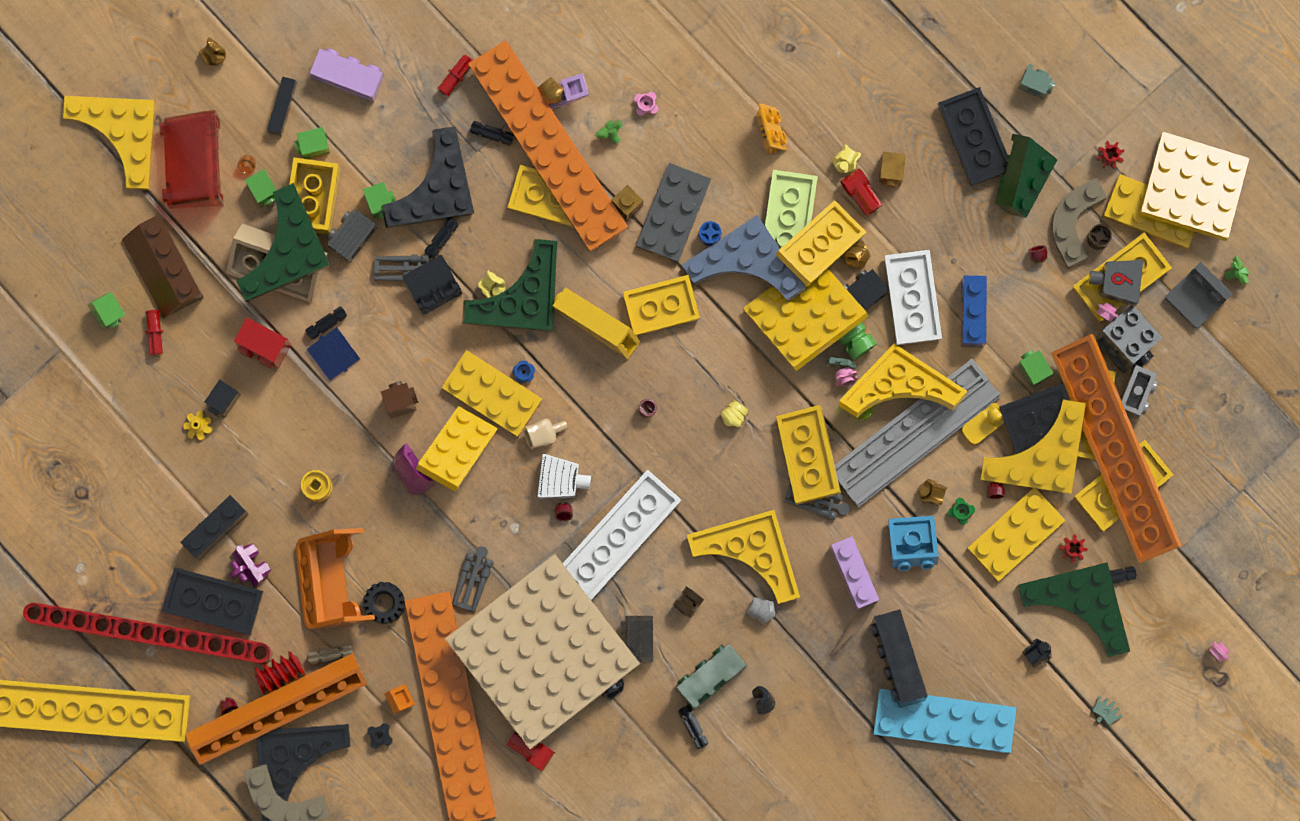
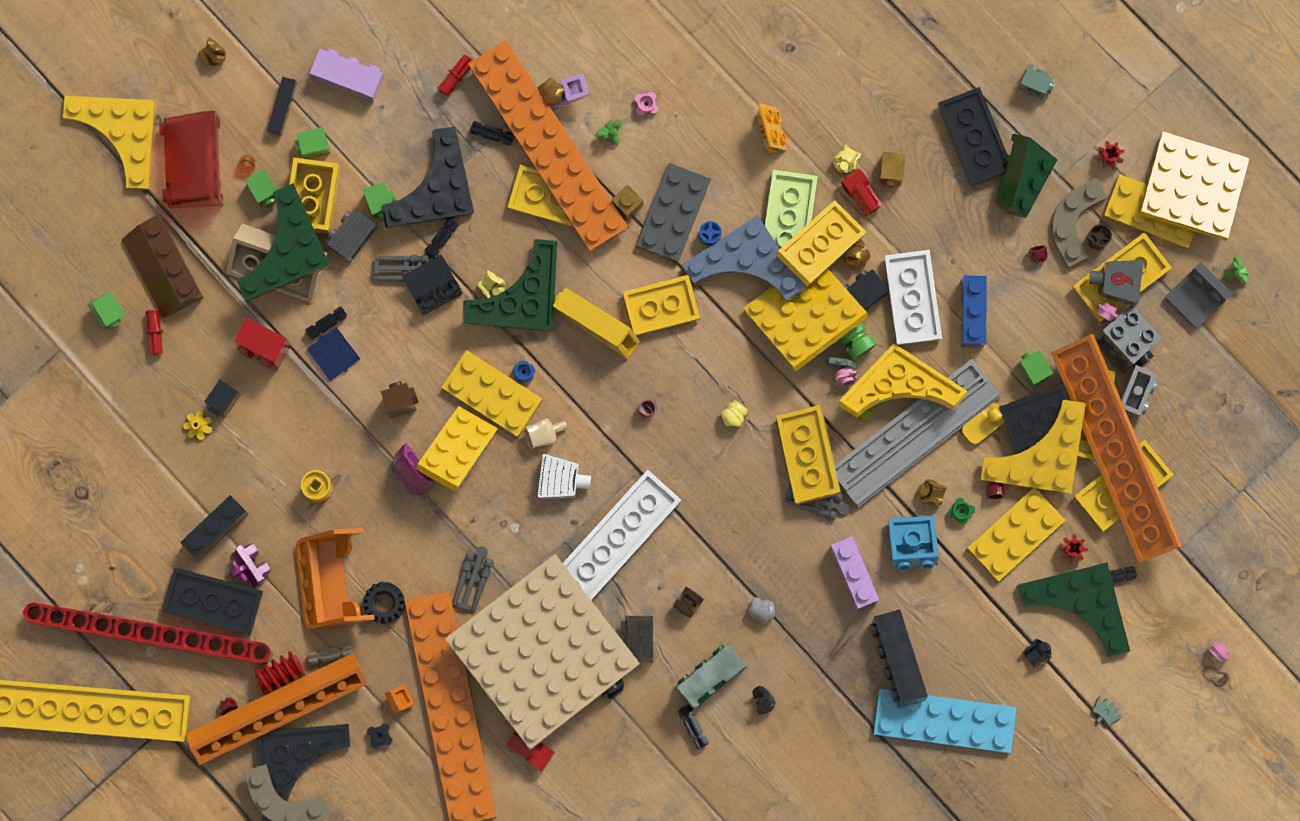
dark red hinge [555,502,573,521] -> none
yellow plate [686,510,800,604] -> none

